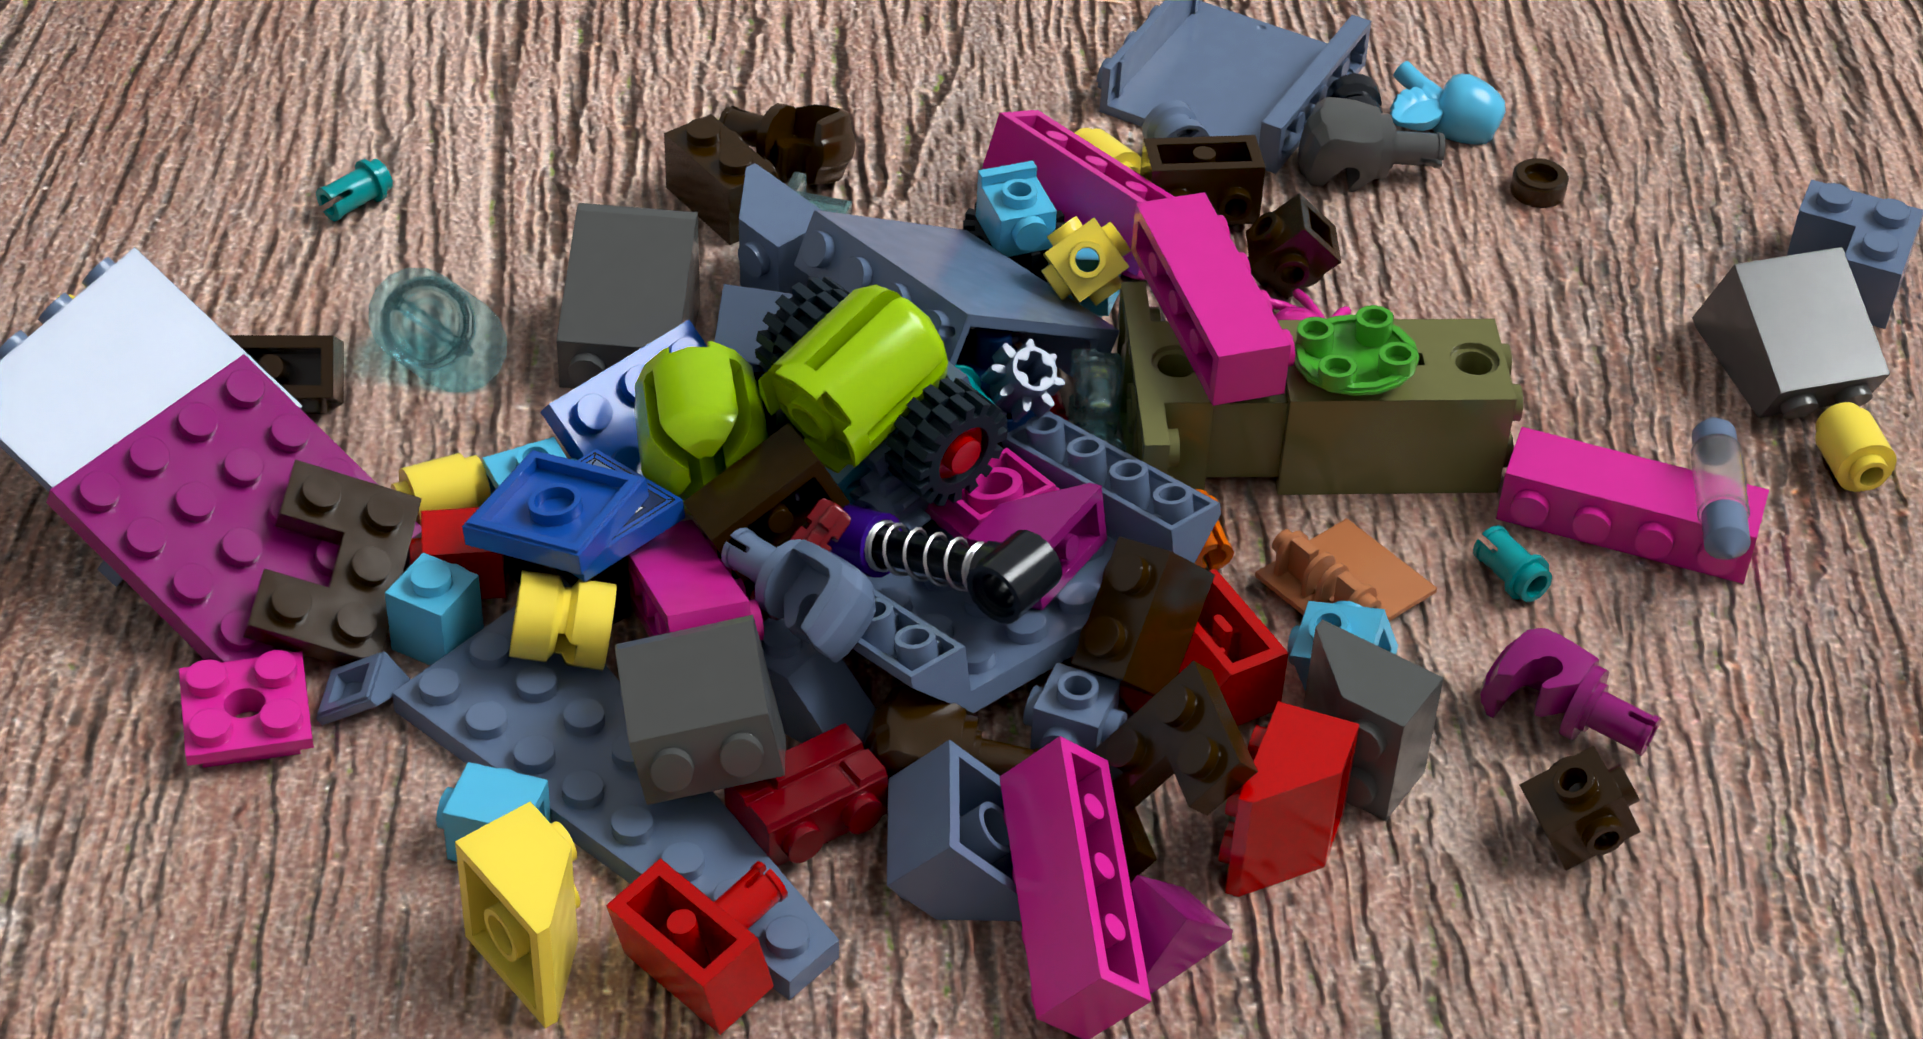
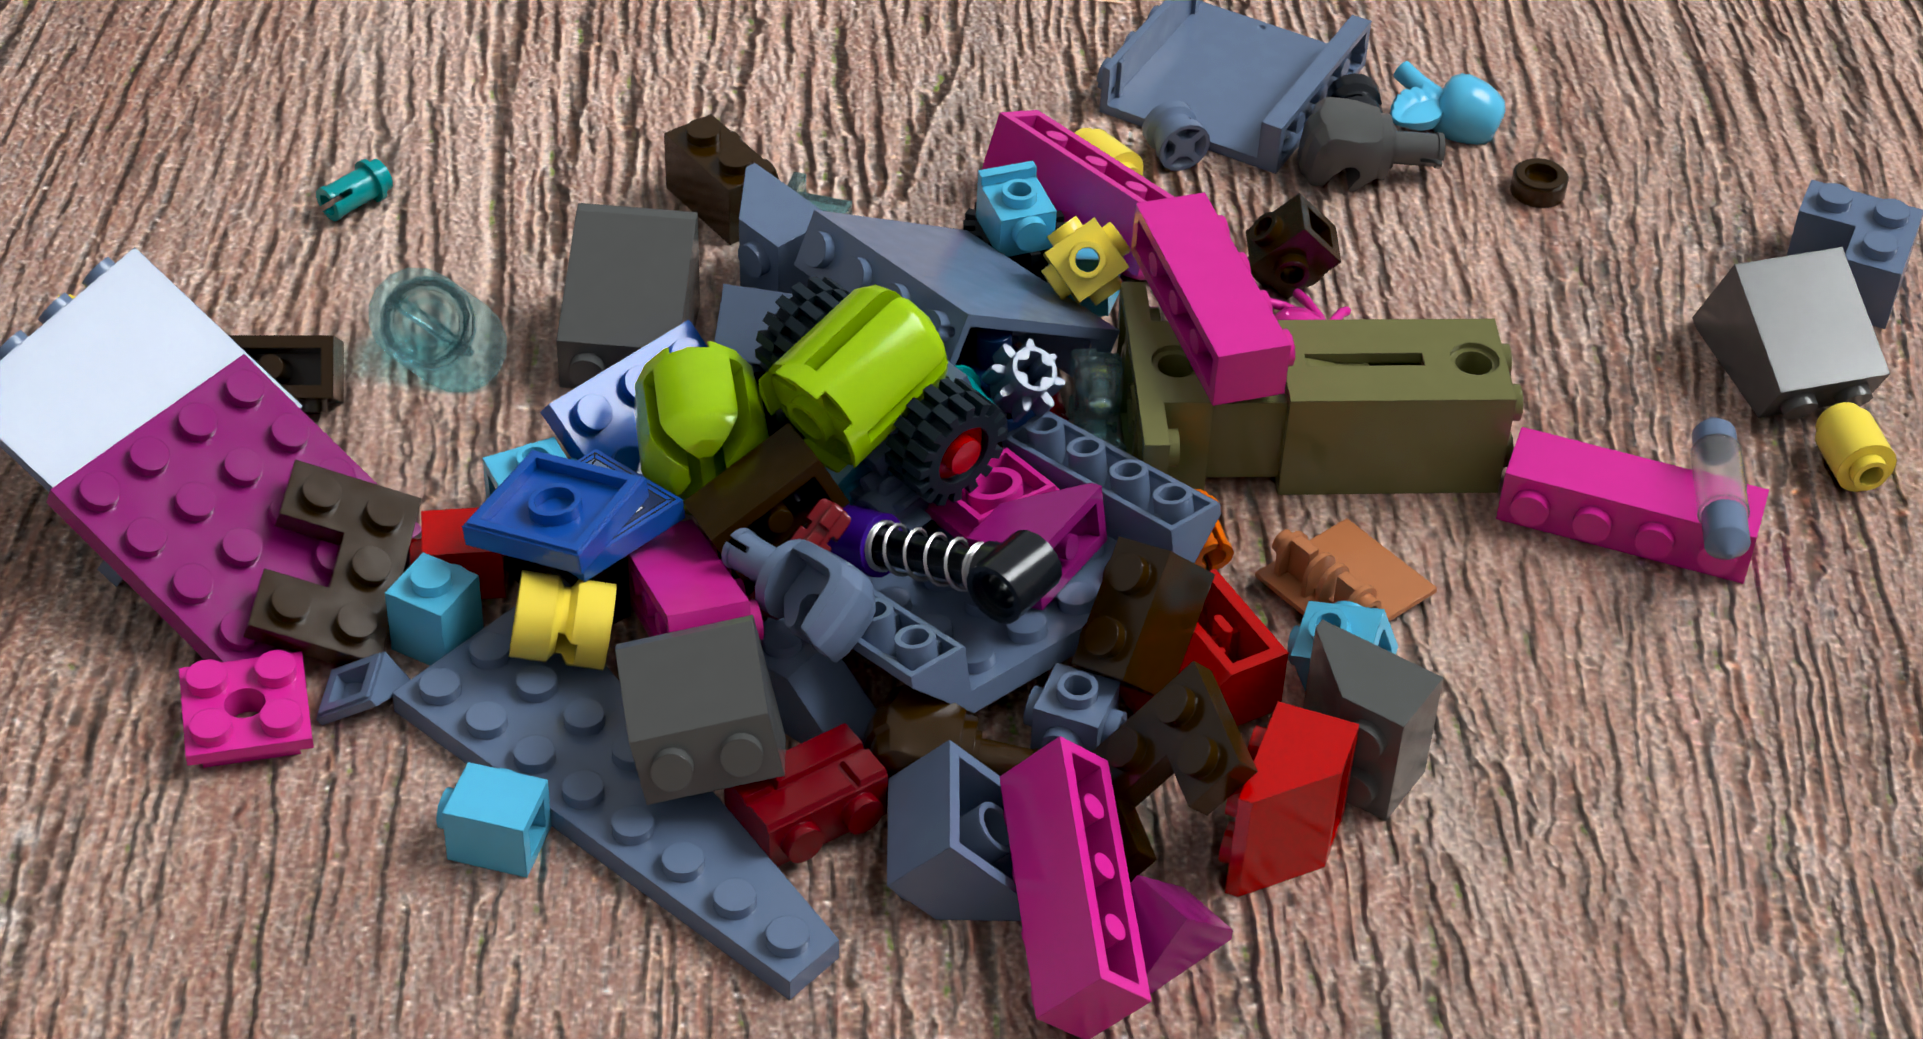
light yellow brick [391,453,491,526] -> none
light yellow slope [455,801,581,1029] -> none
red brick [606,858,788,1035] -> none
dark brown piece [719,103,855,186] -> none
dark brown brick [1140,135,1266,227] -> none
bright green dish [1294,305,1419,396] -> none
teal pin [1473,525,1552,602] -> none
magenta piece [1480,628,1661,756] -> none
dark brown brick [1519,746,1641,871] -> none

